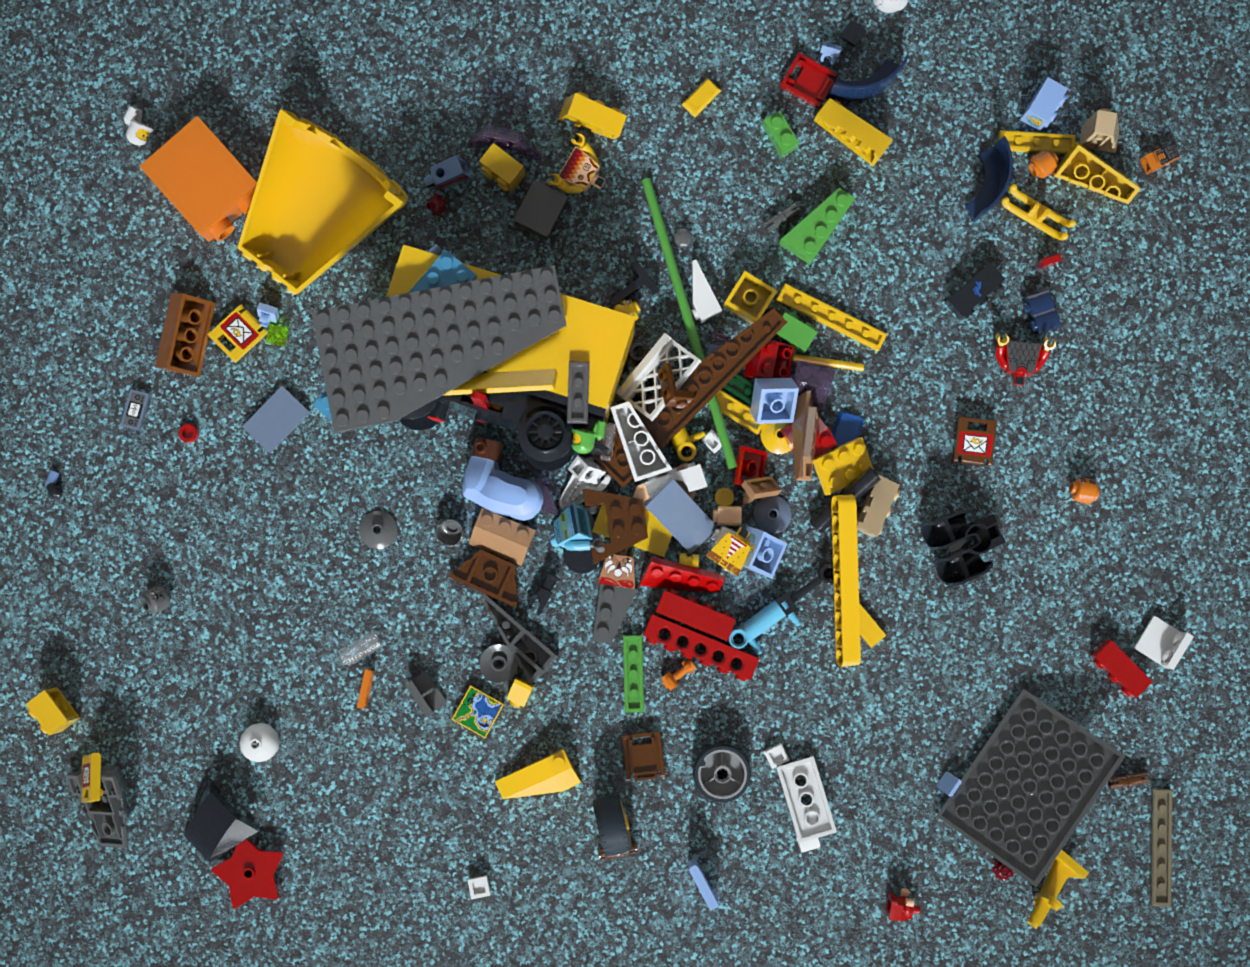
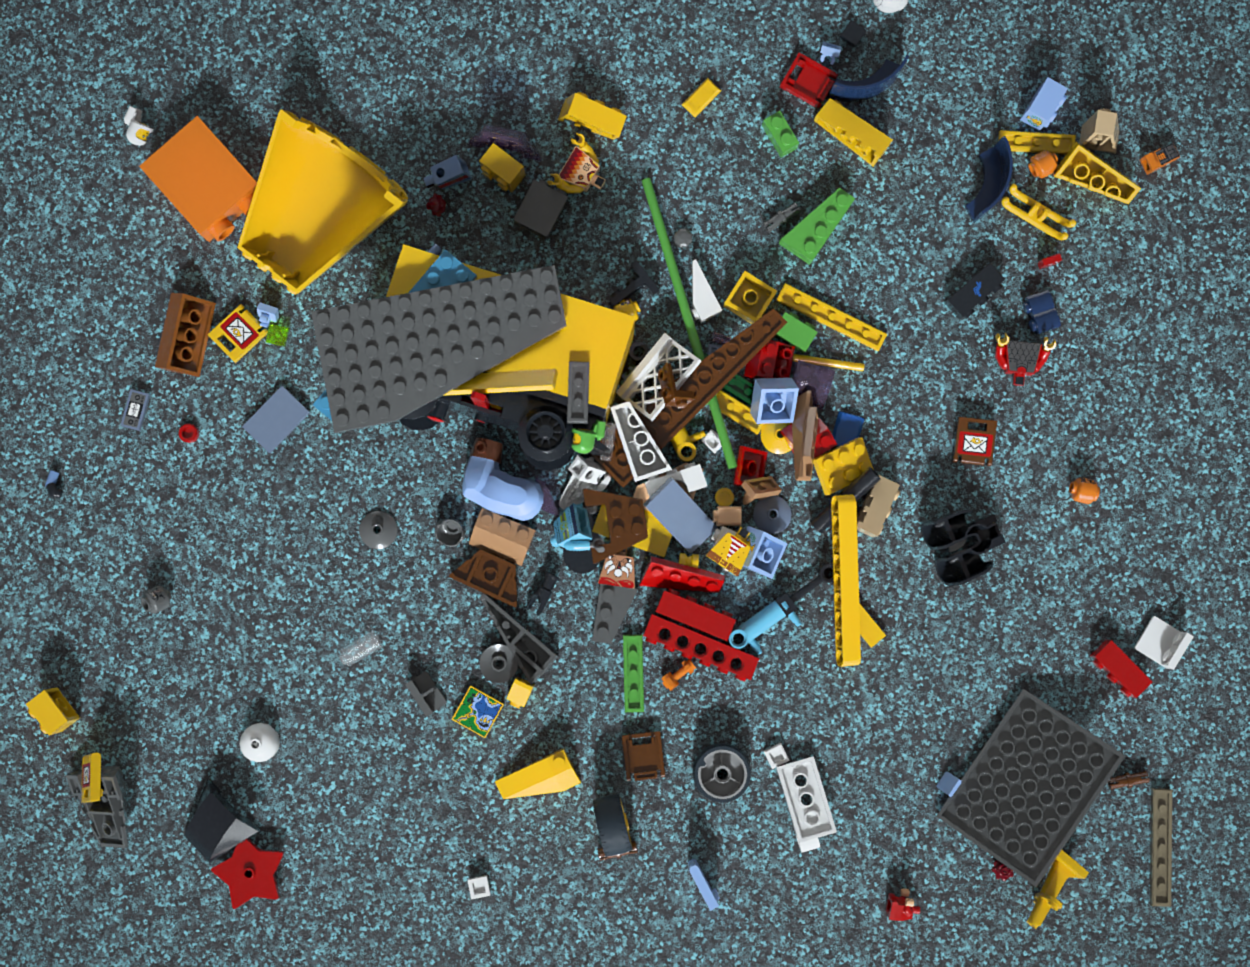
orange tile [357,668,375,709] -> none

